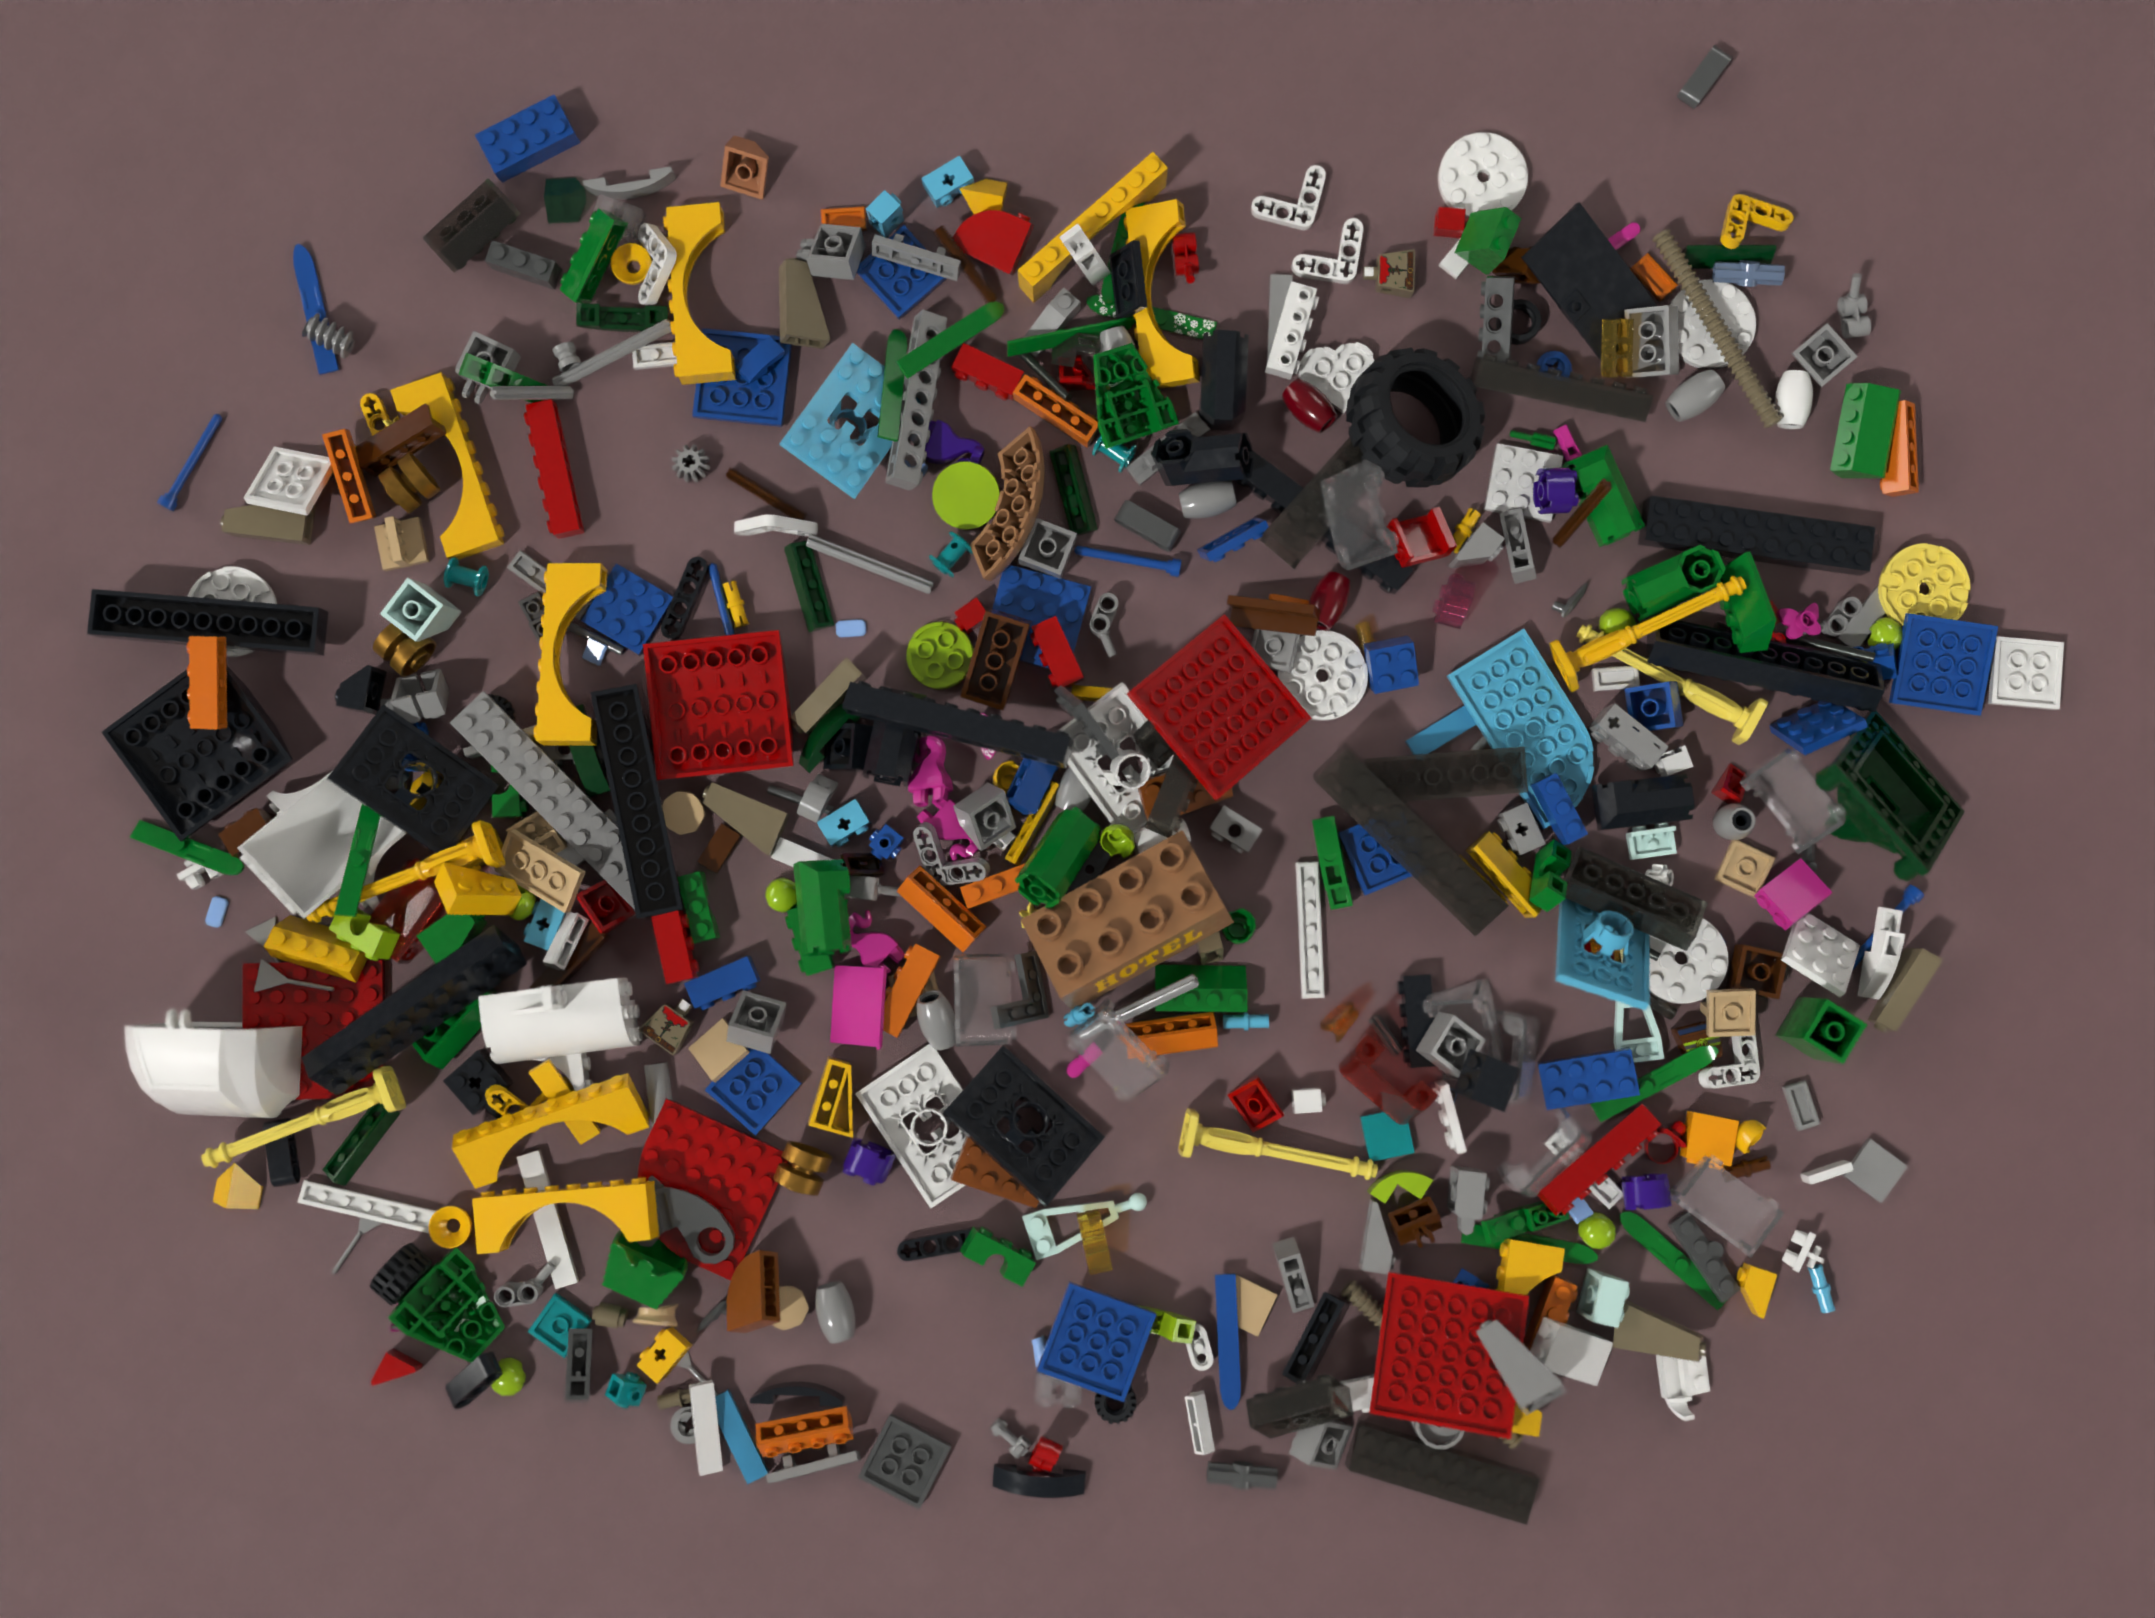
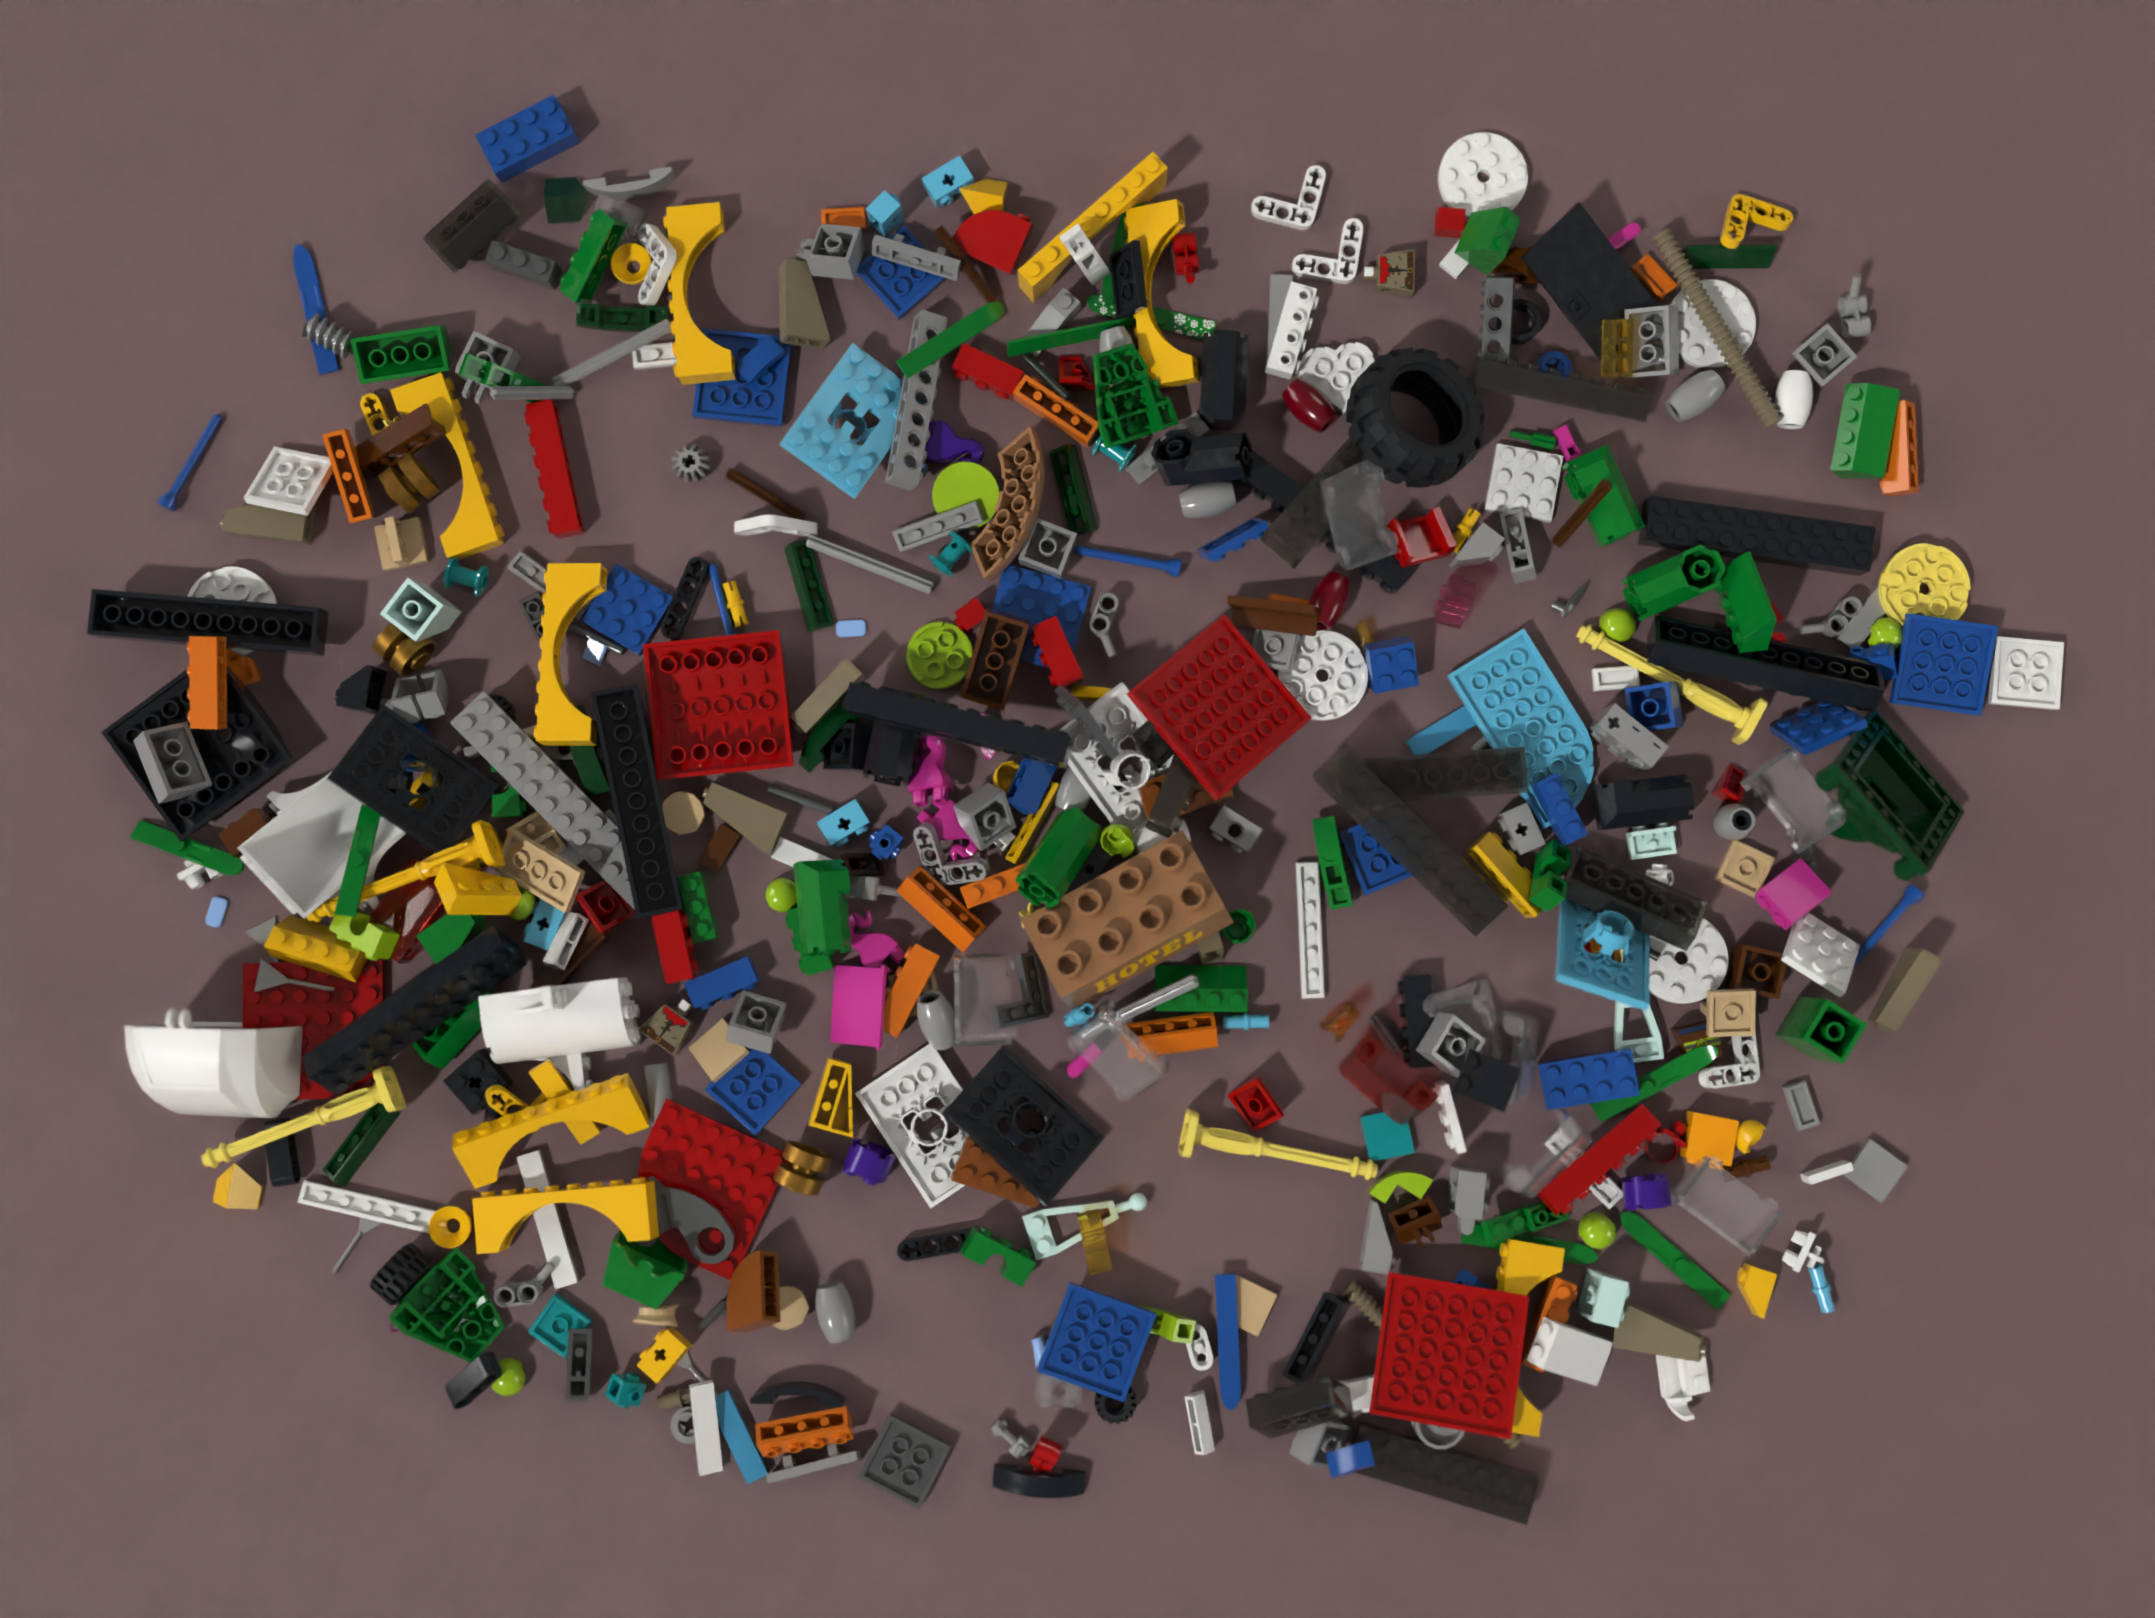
red slope [371,1348,423,1386] -> none
light grey wheel [552,342,581,372] -> none
dark tan brick [592,1302,628,1329] -> none
nougat slope [720,135,769,200] -> none
light grey brick [797,774,838,823] -> none
green piece [877,329,907,442] -> none
clear smoke slope [1051,332,1101,367] -> none
dark grey beam [1114,500,1181,552] -> none
dark grey piece [1206,1461,1278,1490] -> none
light grey slope [1272,1237,1315,1313] -> none
white brick [1291,1087,1326,1114] -> none
light grey slope [1476,1320,1567,1415] -> none
dark purple brick [1533,467,1579,514] -> none
yellow piece [1549,576,1747,692] -> none
light blue piece [1569,1197,1594,1224] -> none
clear smoke axle [1650,996,1677,1020] -> none
white brick [1654,745,1693,777] -> none
dark grey hinge [1668,1211,1741,1303] -> none
dark grey beam [1676,45,1733,109] -> none
sand blue piece [1712,260,1785,287] -> none
dark pink animal [1777,603,1821,639] -> none
pearl dark grey bar [1782,631,1876,662] -> none
white slope [1858,907,1905,1000] -> none
none -> light grey slope [133,722,212,804]
none -> orange slope [226,648,263,686]
none -> green slope [350,325,451,384]
none -> light grey tile [892,500,984,552]
none -> blue slope [1326,1440,1376,1478]

